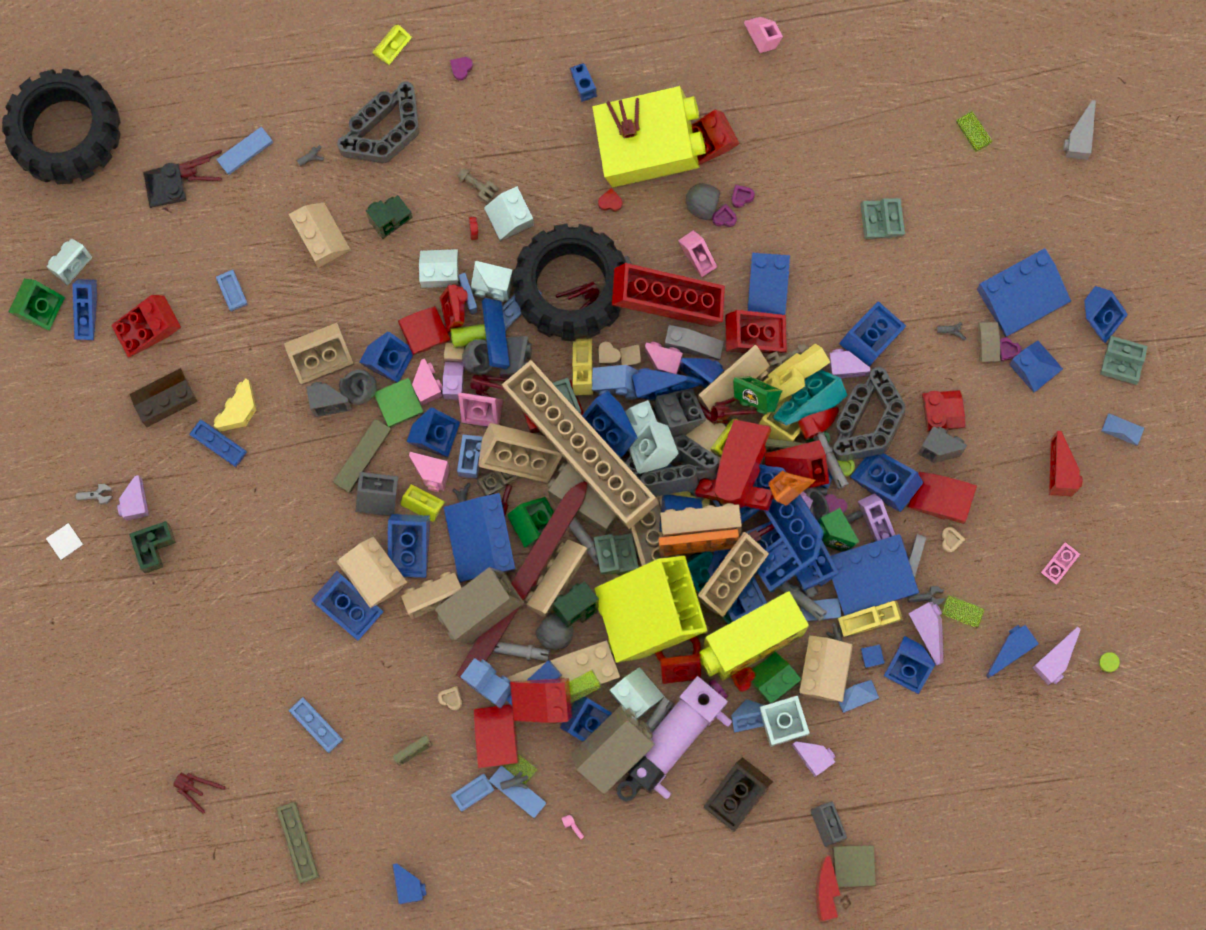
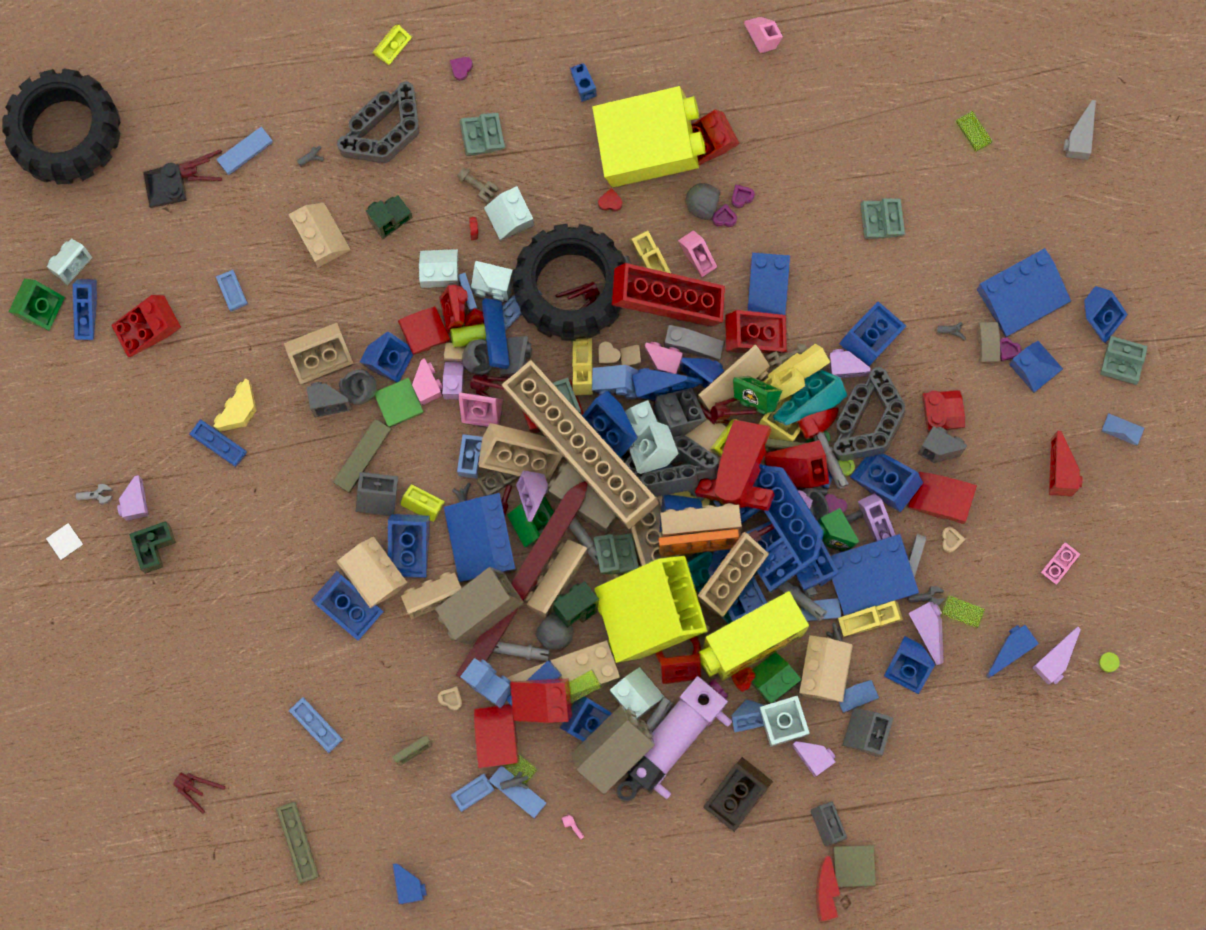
dark brown slope [130,368,198,427] -> none
blue slope [407,407,460,457] -> none
bright pink slope [409,452,450,492] -> none
dark red plant [606,98,640,138] -> none
orange slope [768,470,816,506] -> none
blue tile [860,645,885,668] -> none
none -> sand green slope [459,113,505,156]
none -> red tile [464,308,484,327]
none -> lavender slope [516,470,548,522]
none -> light yellow slope [629,231,671,273]
none -> dark grey slope [842,708,893,757]

